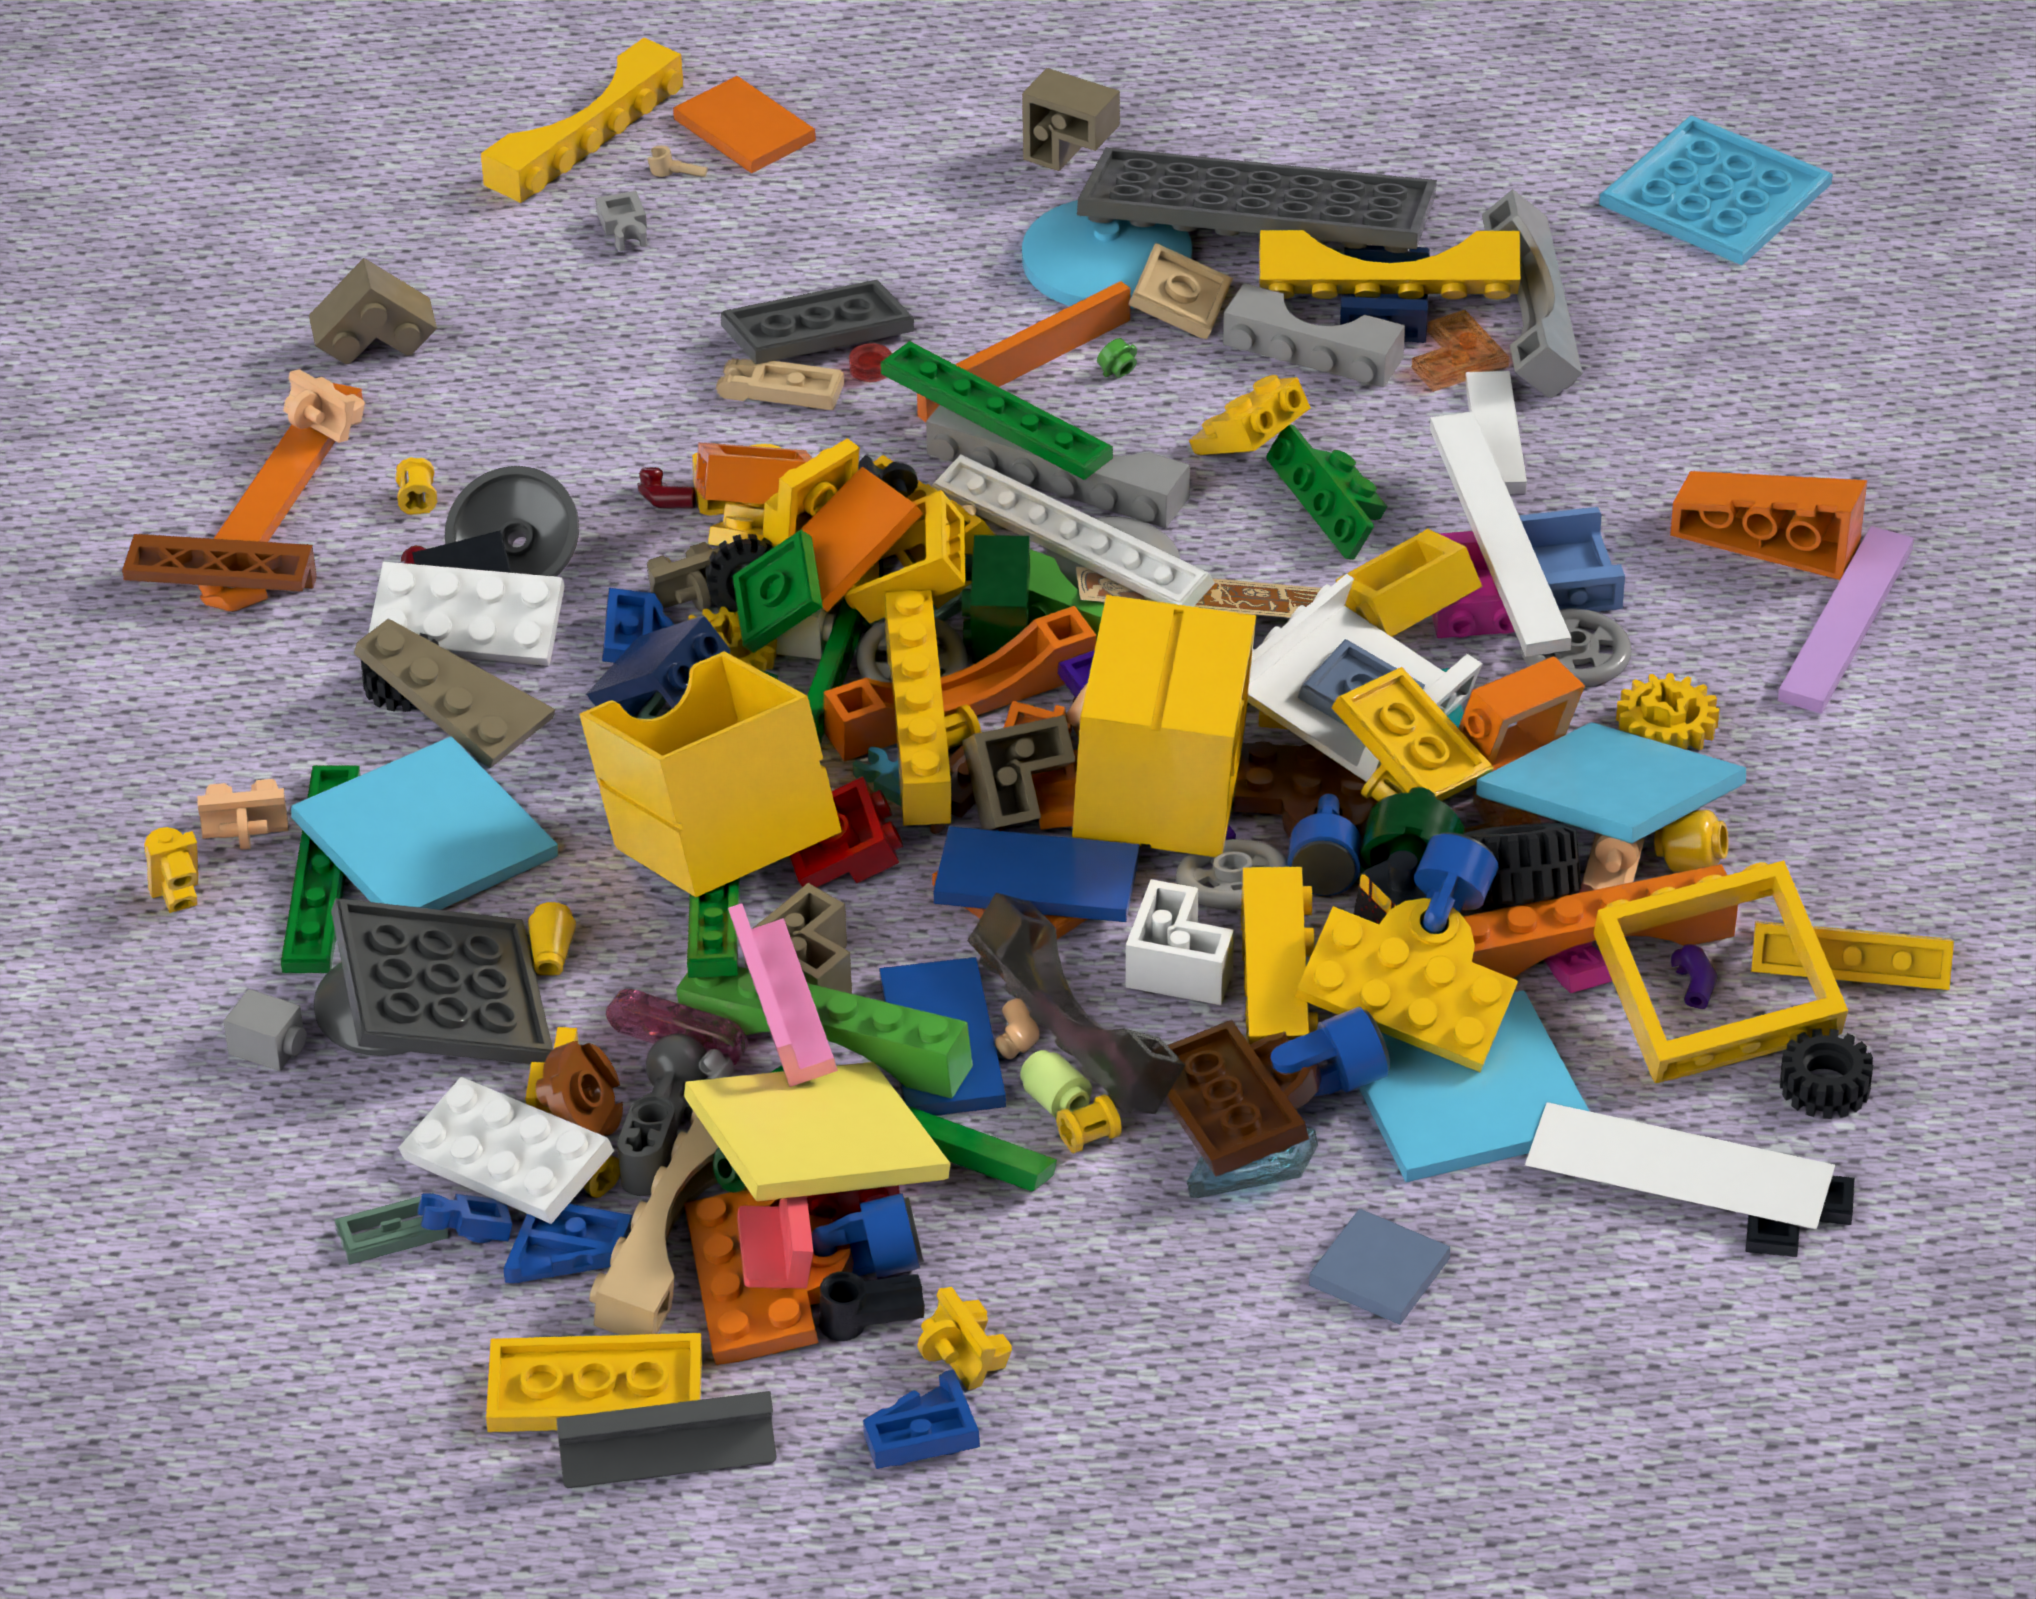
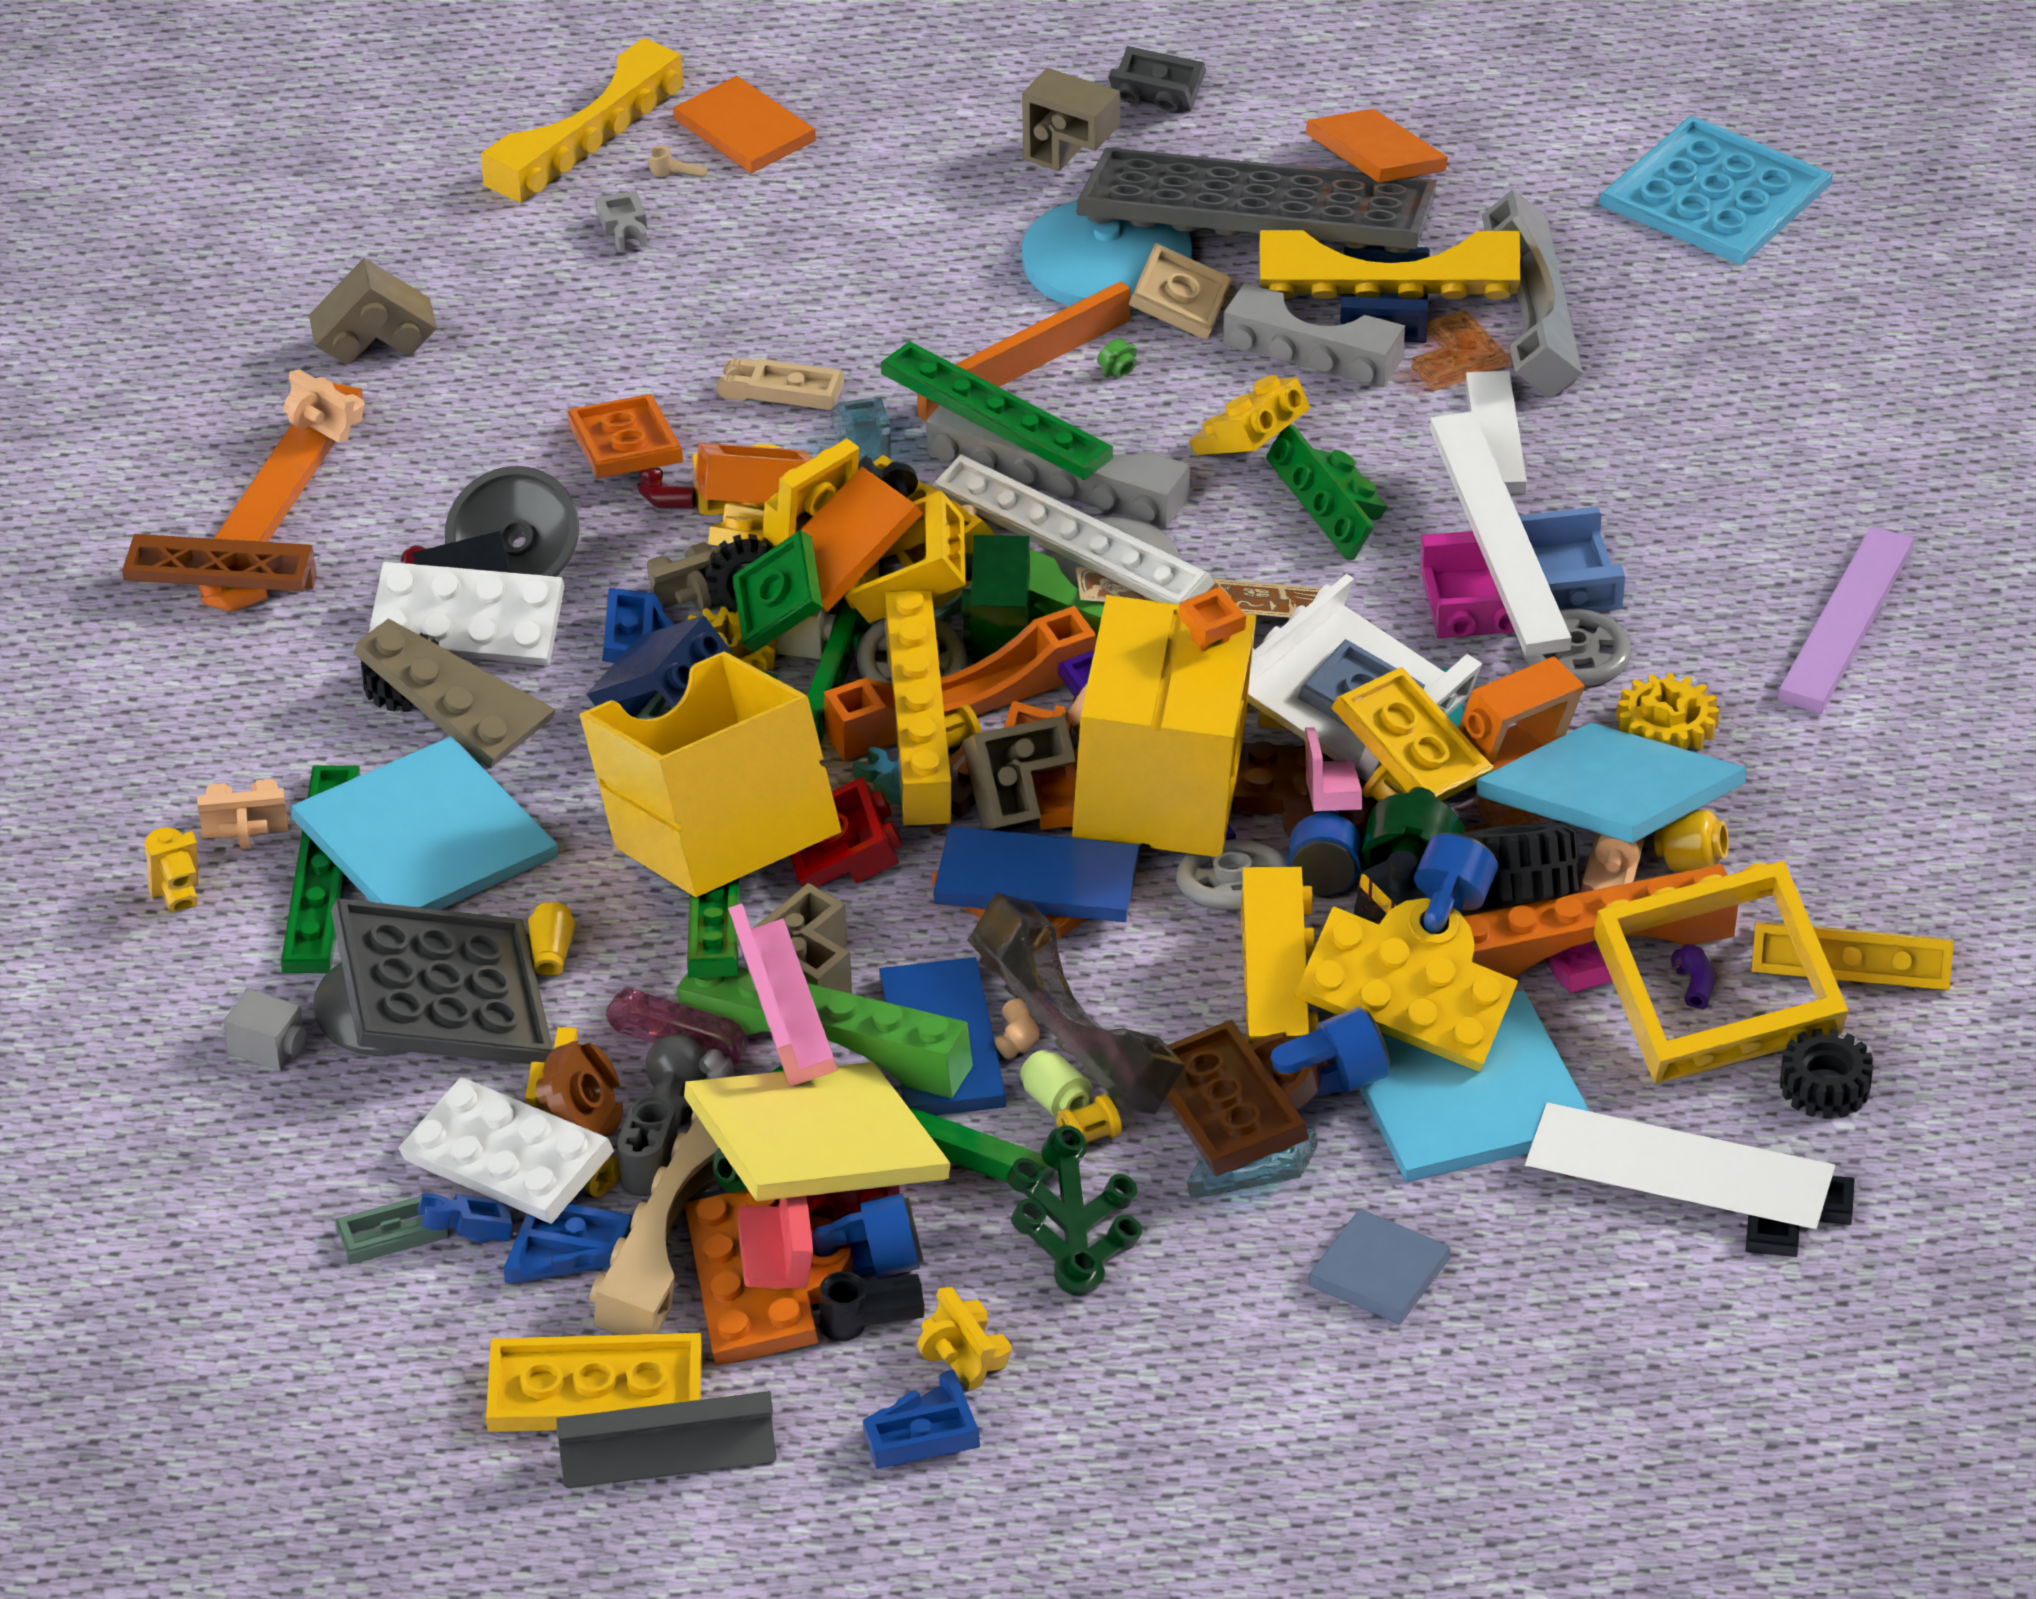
yellow bush [395,457,438,515] -> none
dark grey tile [721,279,914,364] -> none
clear red tile [849,343,892,382] -> none
white brick [1126,879,1234,1005] -> none
yellow window [1335,529,1482,637] -> none
orange wedge [1670,471,1867,580] -> none
none -> orange tile [567,394,684,479]
none -> clear light blue slope [830,396,891,462]
none -> dark green plant [1007,1125,1142,1296]
none -> dark grey bracket [1108,46,1206,112]
none -> orange tile [1178,587,1246,652]
none -> bright pink panel [1305,727,1362,811]
none -> orange tile [1306,108,1448,183]

